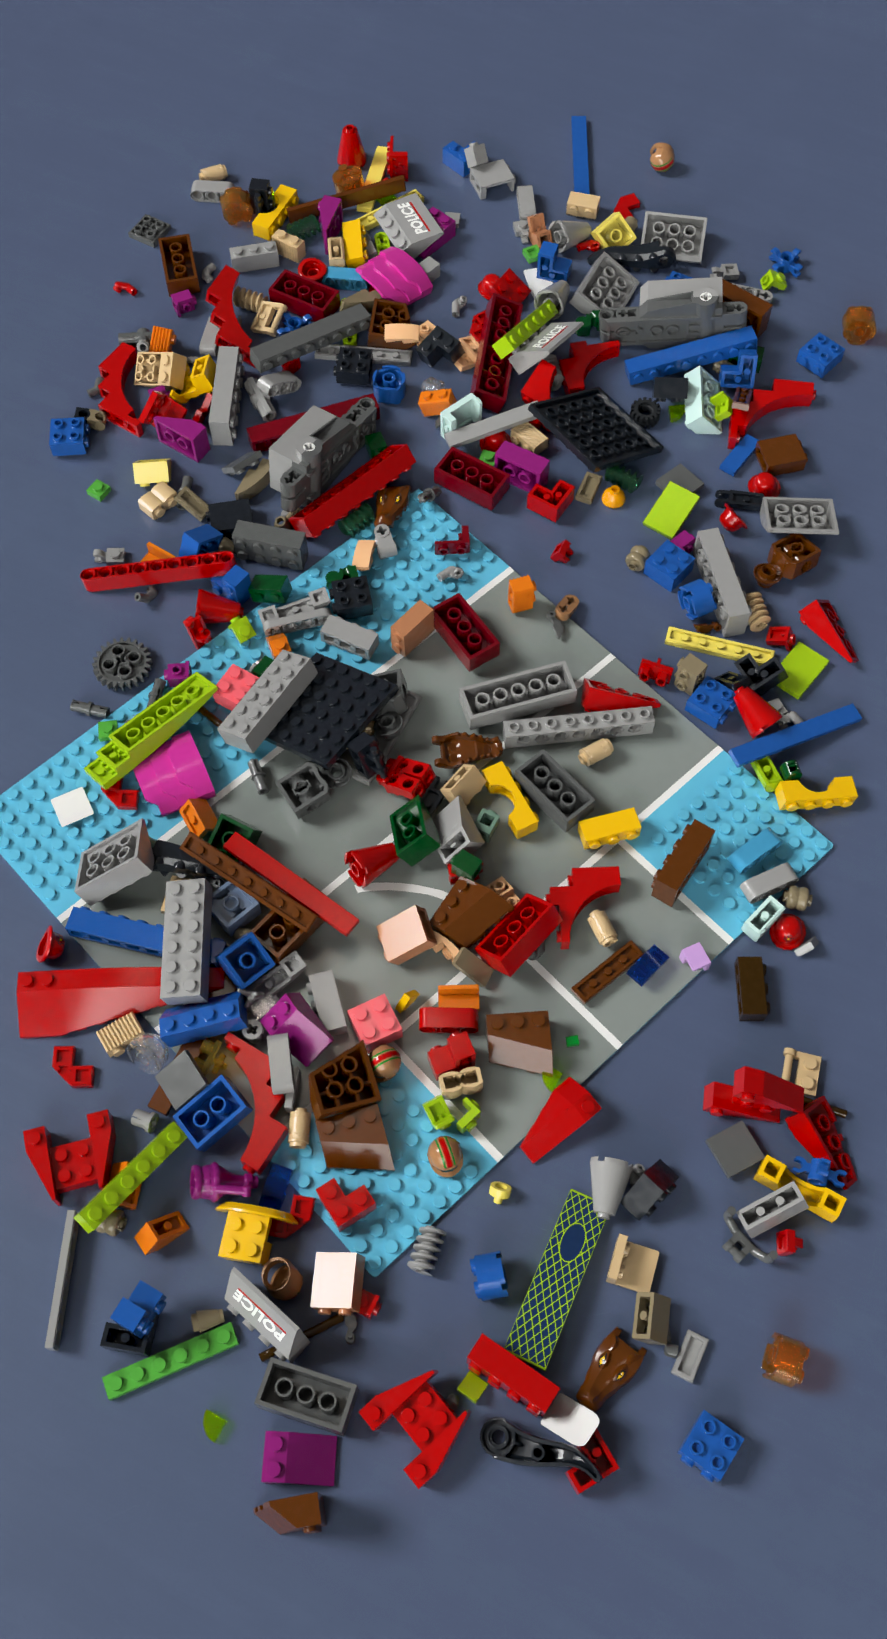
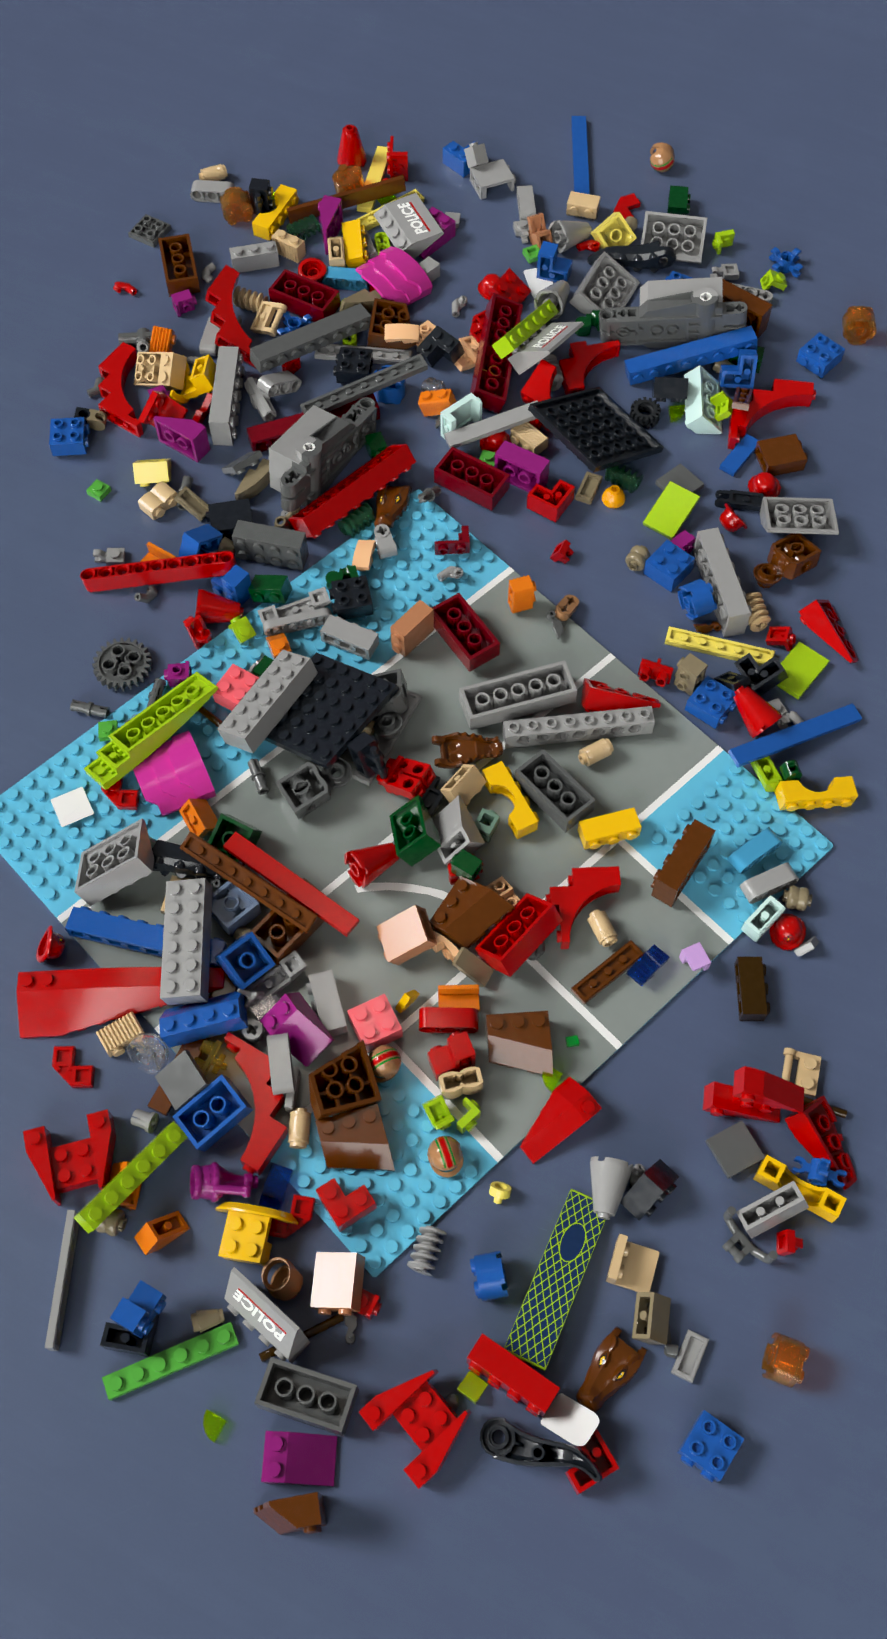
none -> dark grey plate [300,353,428,414]
none -> dark green brick [667,186,691,215]
none -> lime bracket [712,229,735,255]

